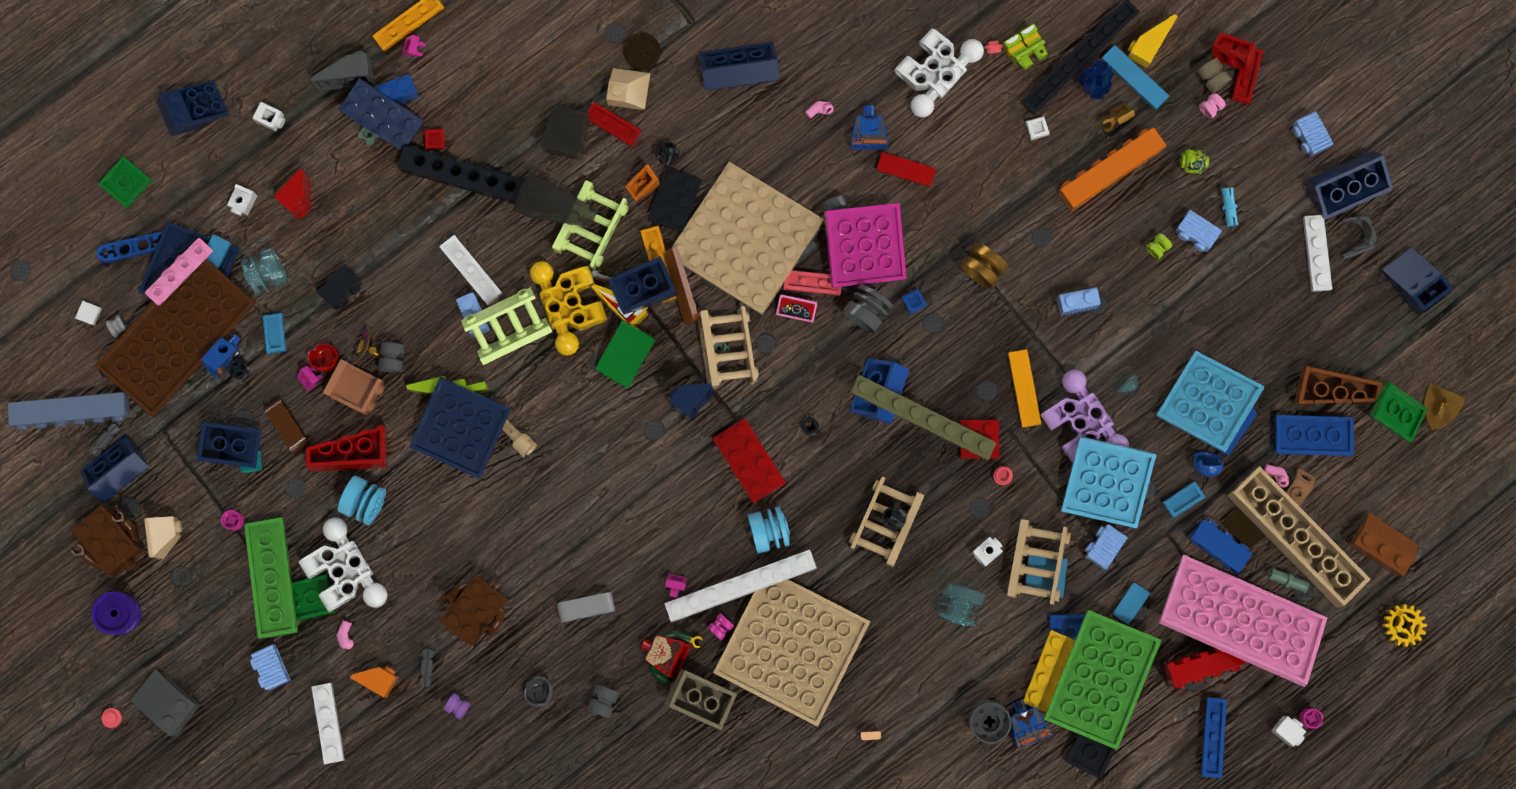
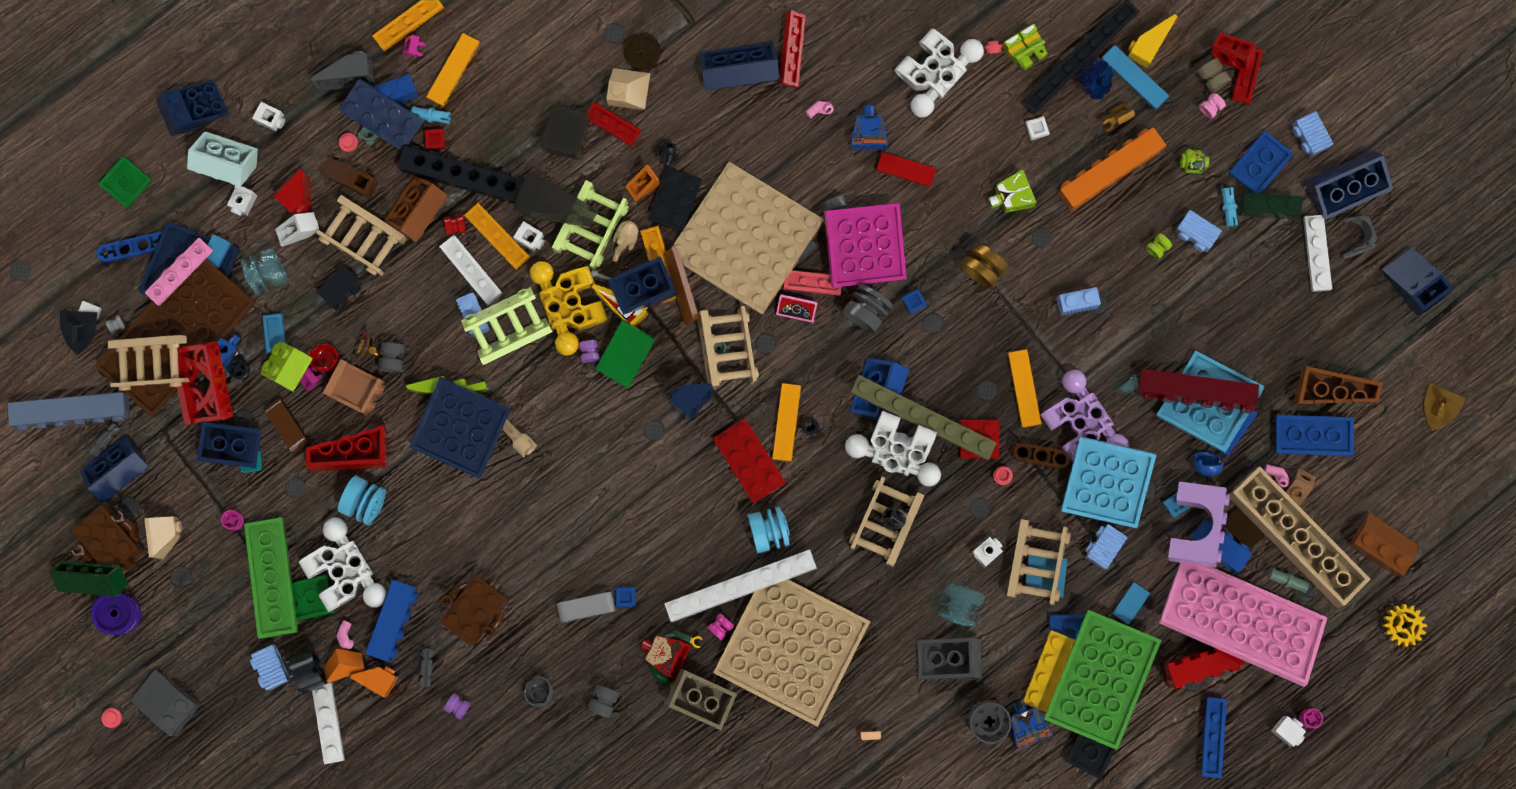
dark pink tile [665,574,688,597] -> none
green tile [1369,382,1427,443] -> none
none -> dark green brick [49,561,128,597]
none -> black shield [60,310,98,355]
none -> tan fence [108,335,189,391]
none -> red fence [168,341,233,425]
none -> light aqua brick [187,132,258,186]
none -> lime brick [260,341,313,392]
none -> white slope [275,212,320,247]
none -> black brick [286,649,327,696]
none -> tan fence [315,195,407,276]
none -> reddish brown slope [319,157,379,200]
none -> orange slope [324,649,365,683]
none -> coral plate [339,133,358,152]
none -> blue brick [366,580,419,662]
none -> dark orange slope [383,175,448,242]
none -> medium azure pin [411,106,451,124]
none -> light orange tile [426,33,480,107]
none -> red wheel [444,214,467,236]
none -> light orange tile [464,203,530,270]
none -> white brick [513,221,545,252]
none -> medium lavender wheel [579,340,600,363]
none -> tan piece [613,221,638,262]
none -> blue tile [616,587,636,607]
none -> light orange tile [772,383,801,462]
none -> red plate [779,10,806,88]
none -> white connector [845,411,941,487]
none -> dark grey slope [918,638,982,680]
none -> lime torso [988,170,1037,213]
none -> reddish brown beam [1012,443,1070,469]
none -> dark red brick [1138,369,1260,413]
none -> lavender arch [1168,482,1230,568]
none -> blue tile [1228,130,1294,197]
none -> clear green brick [1240,193,1302,220]

